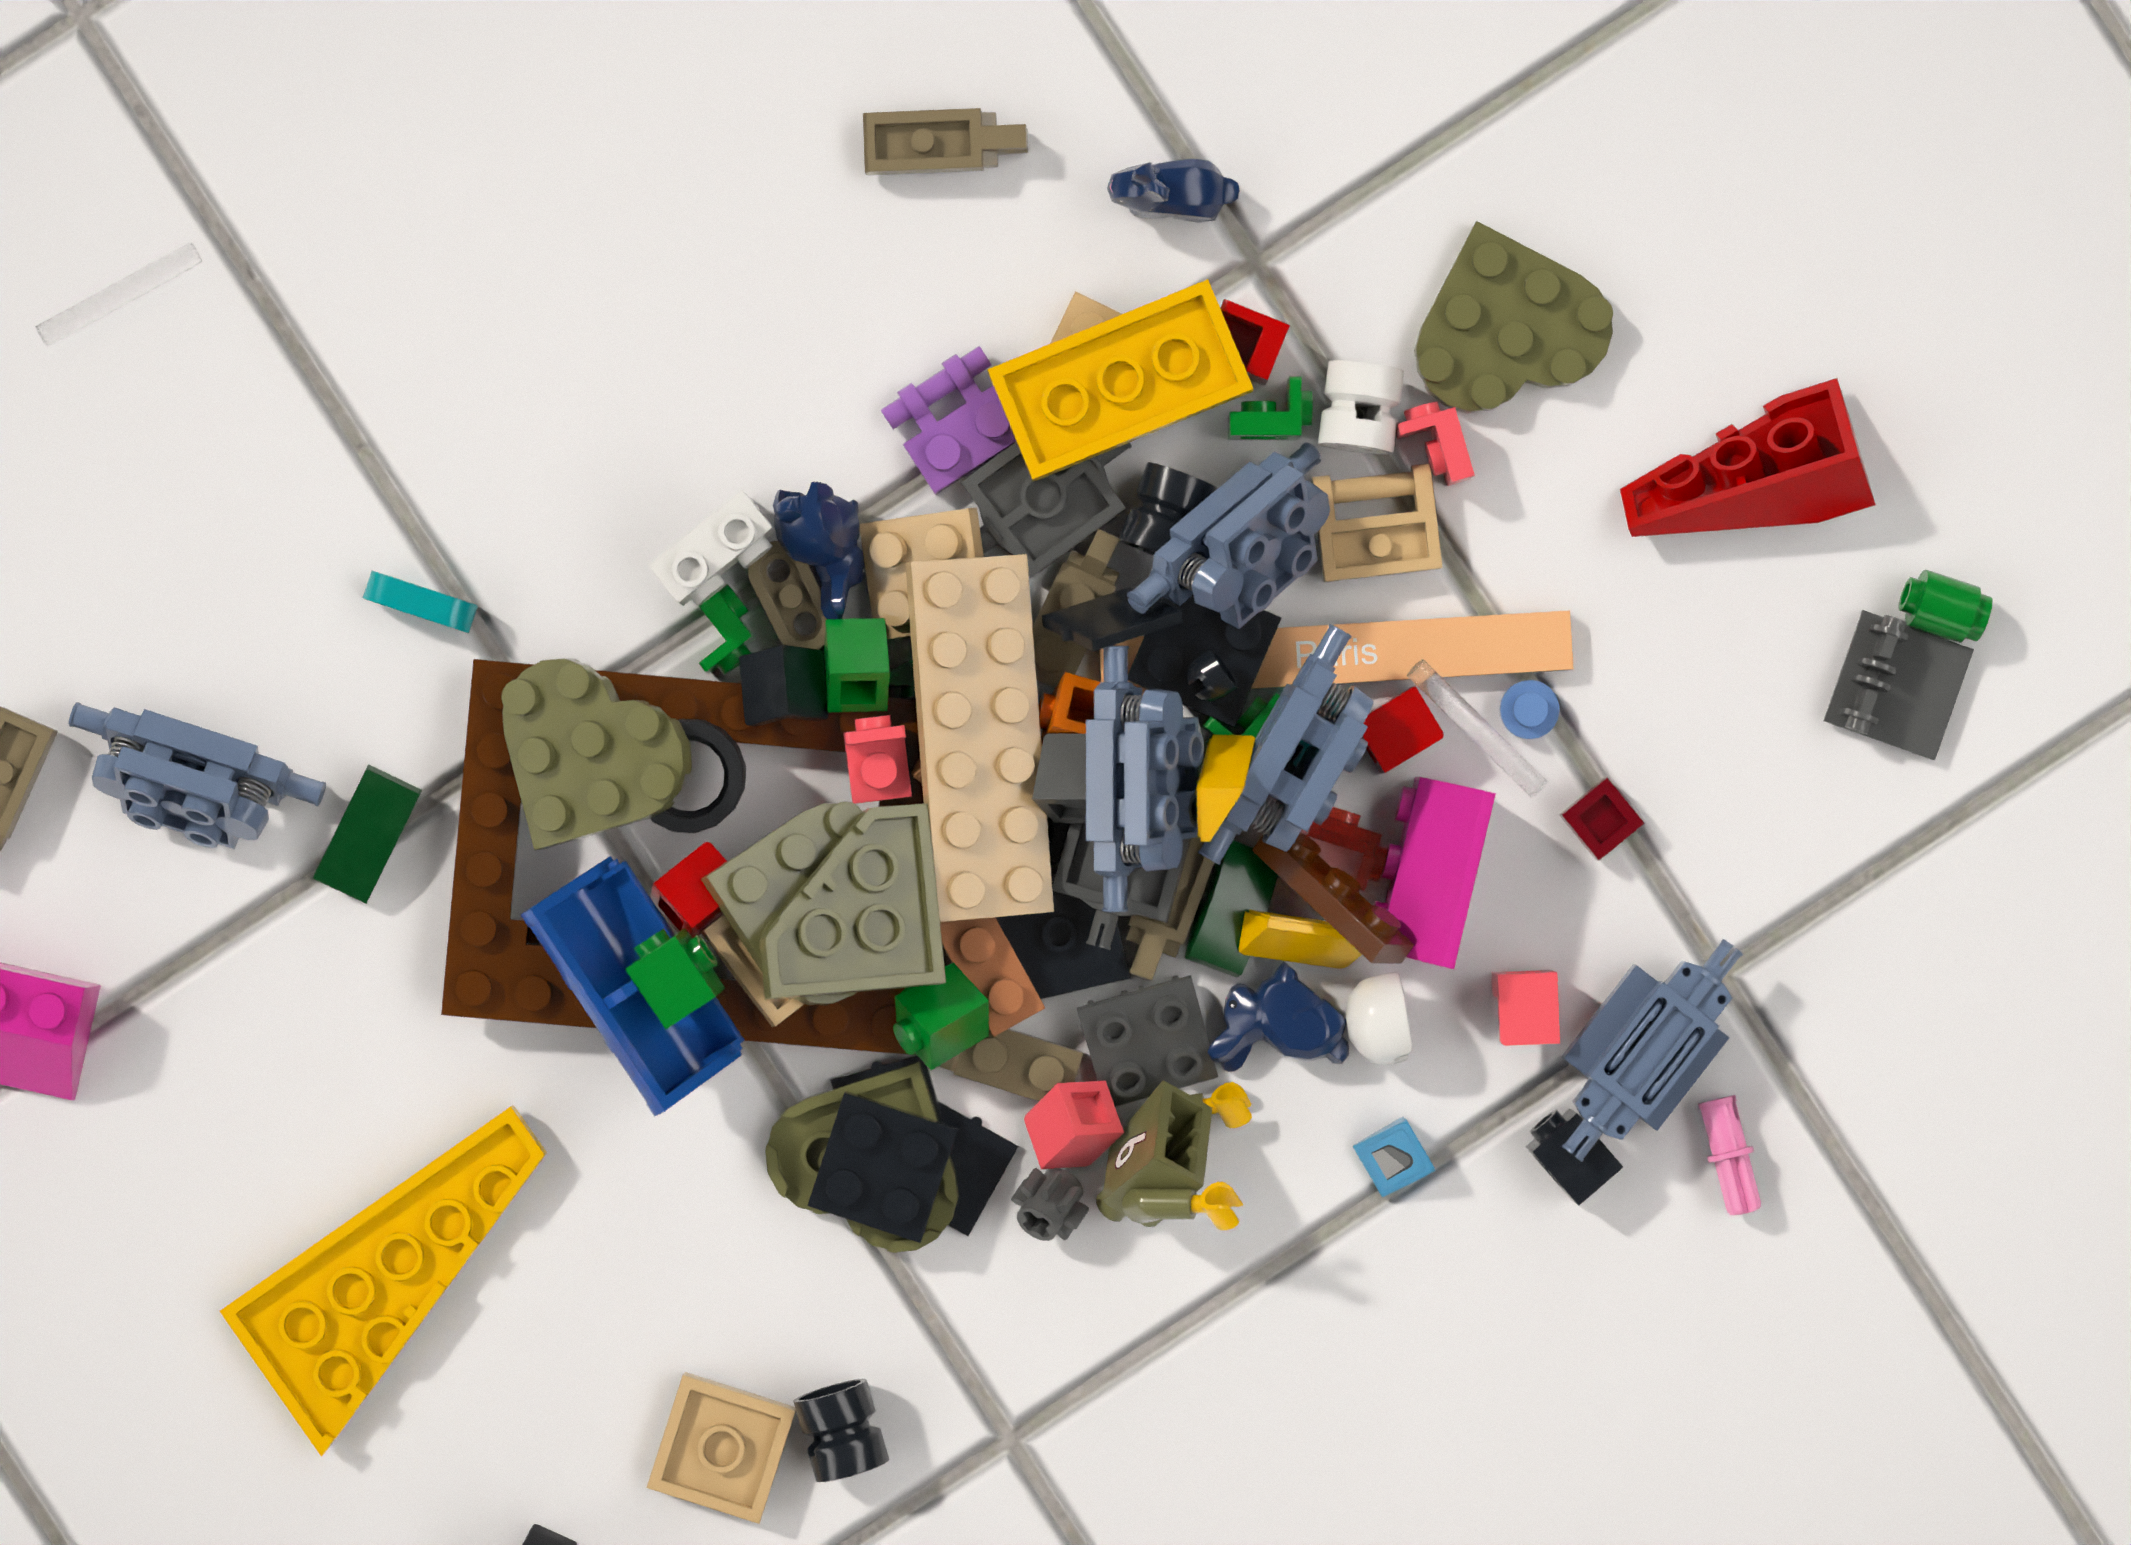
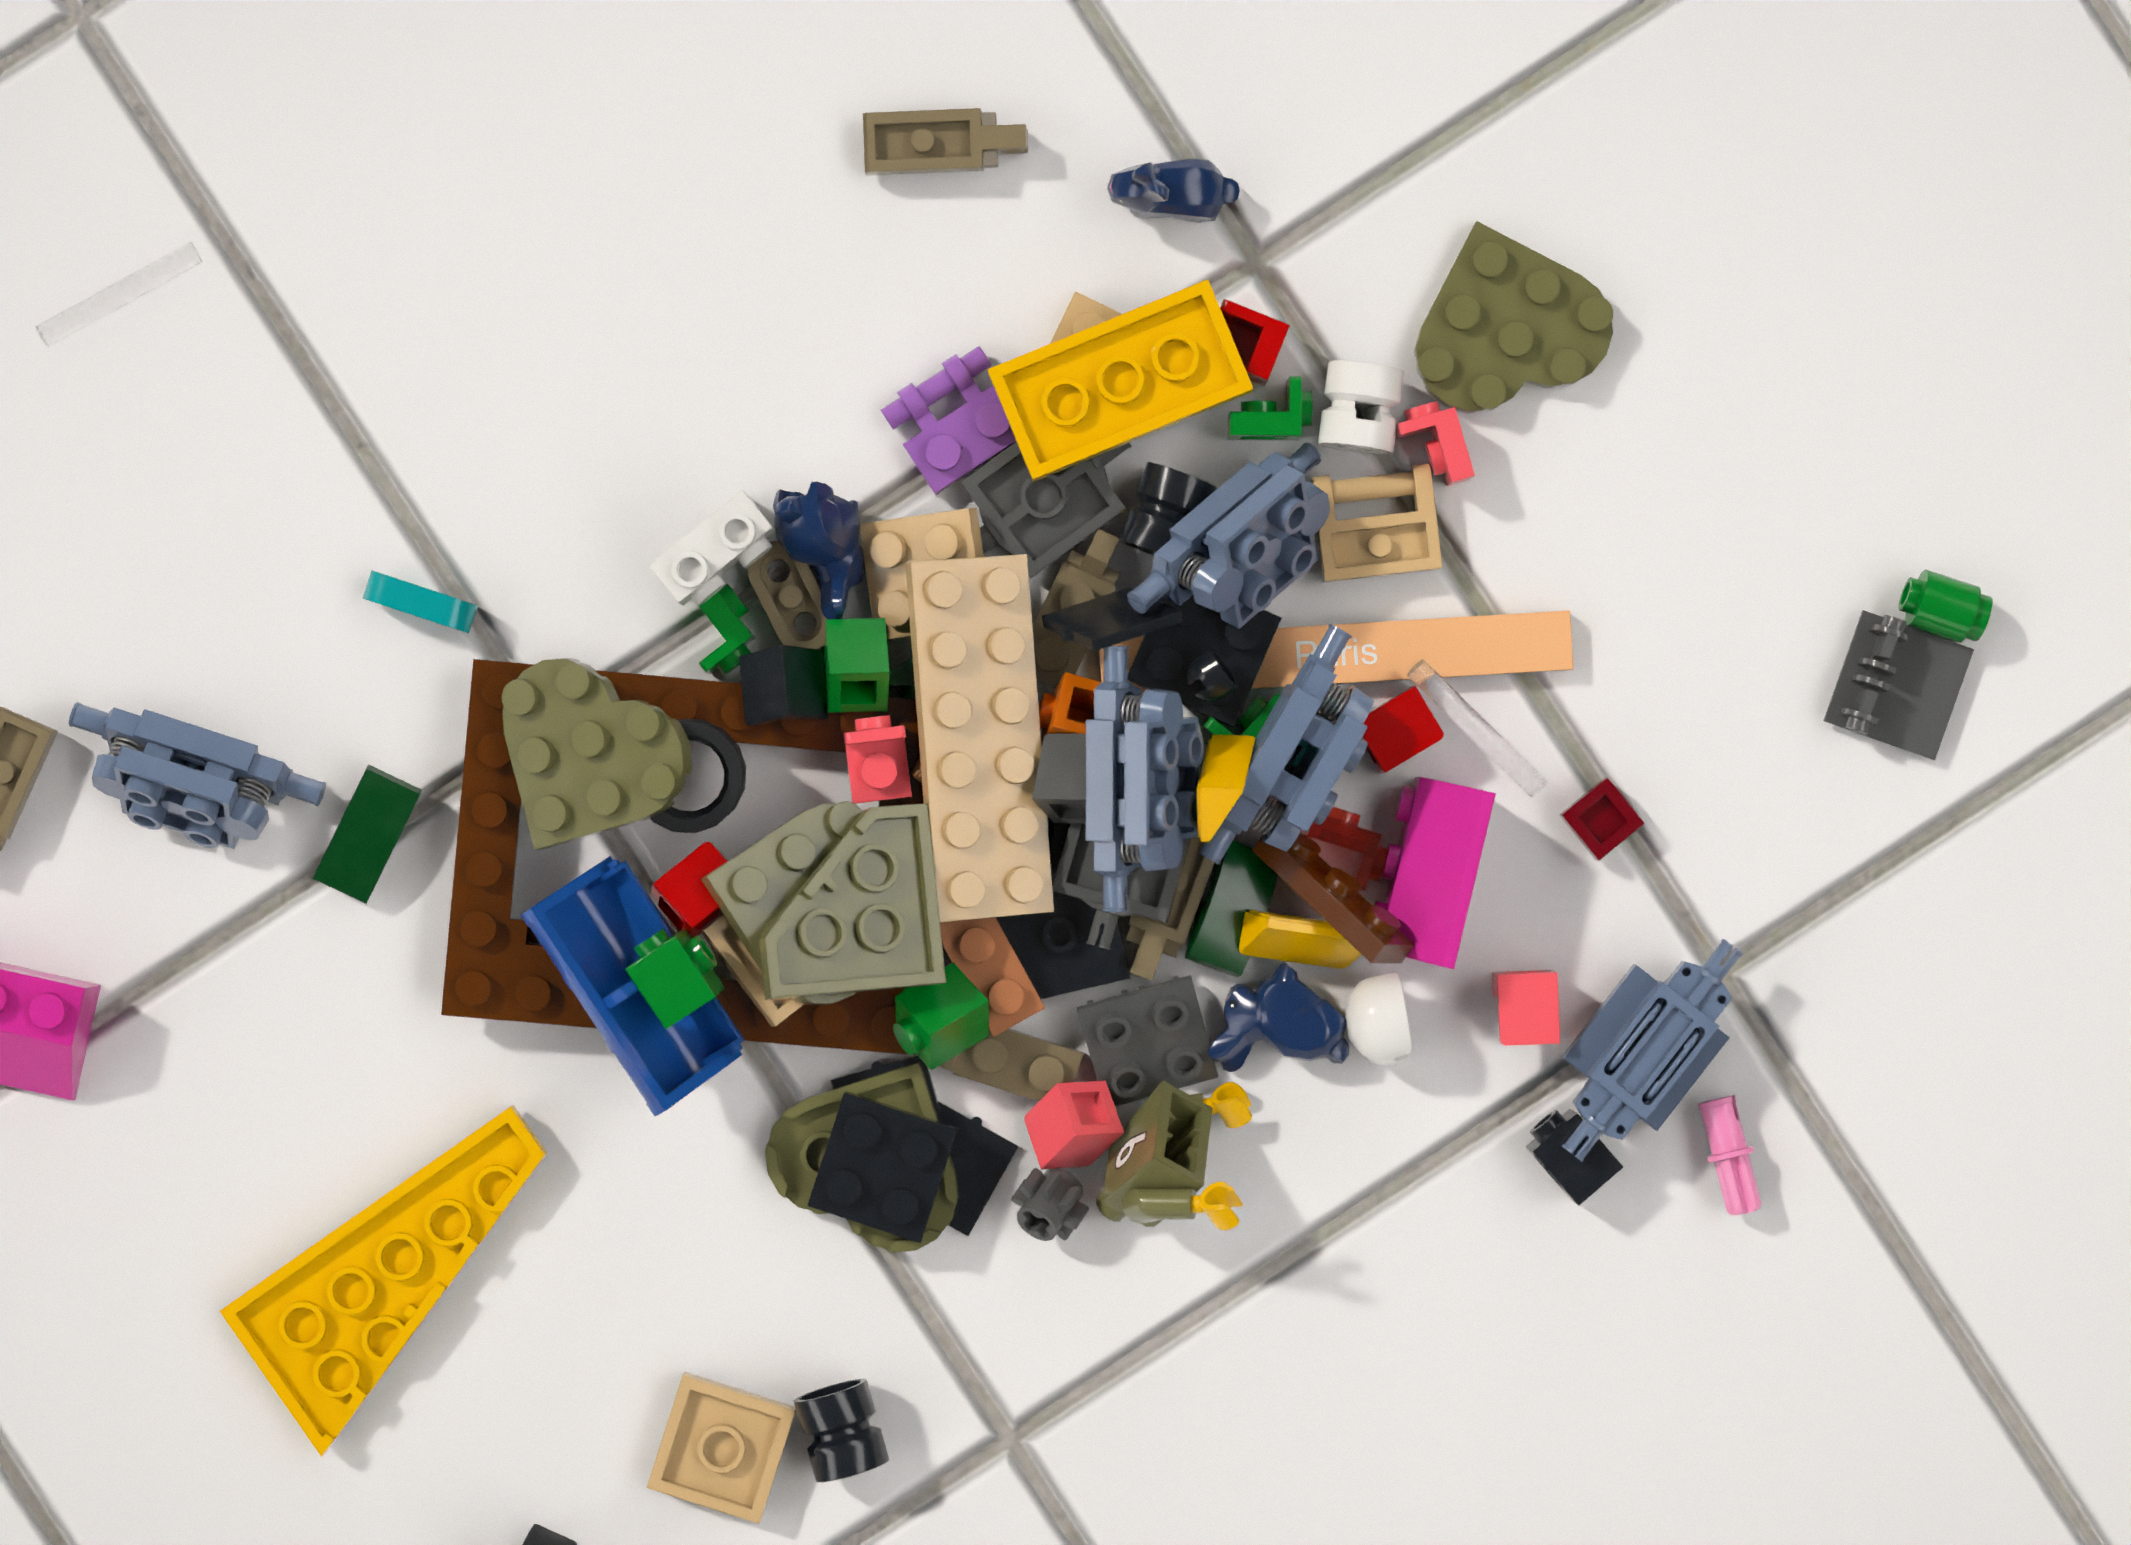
dark azure slope [1352,1116,1436,1197] -> none
medium blue plate [1500,680,1559,739] -> none
red wedge [1620,378,1876,537] -> none

